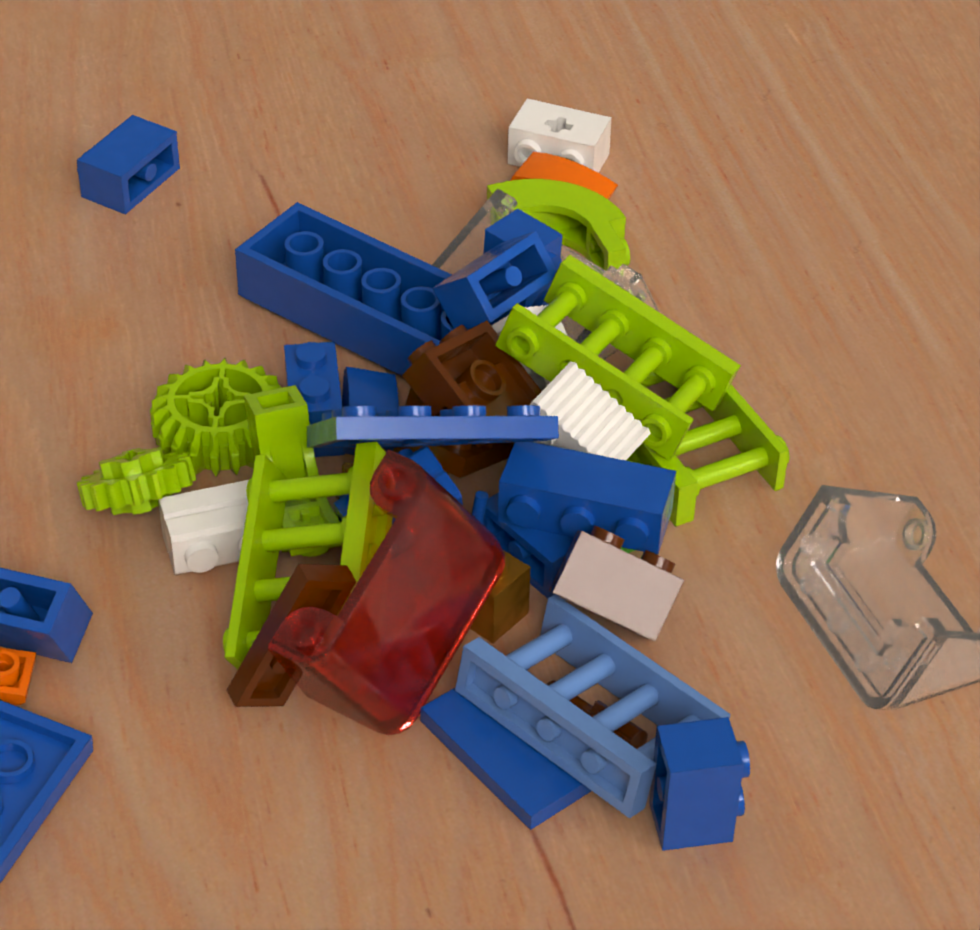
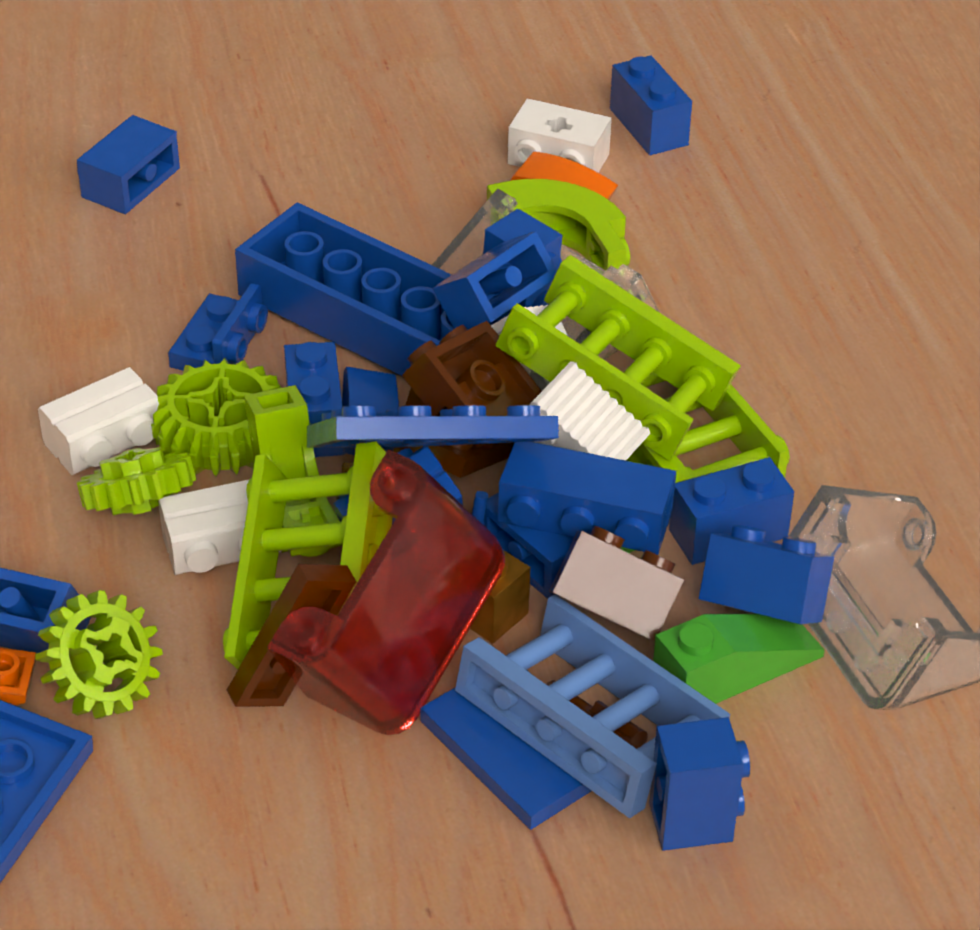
none -> lime gear [35,590,163,719]
none -> white brick [38,367,159,475]
none -> blue bracket [168,283,268,370]
none -> blue brick [610,55,692,156]
none -> bright green slope [653,614,825,704]
none -> blue brick [669,457,795,565]
none -> blue brick [699,525,835,624]

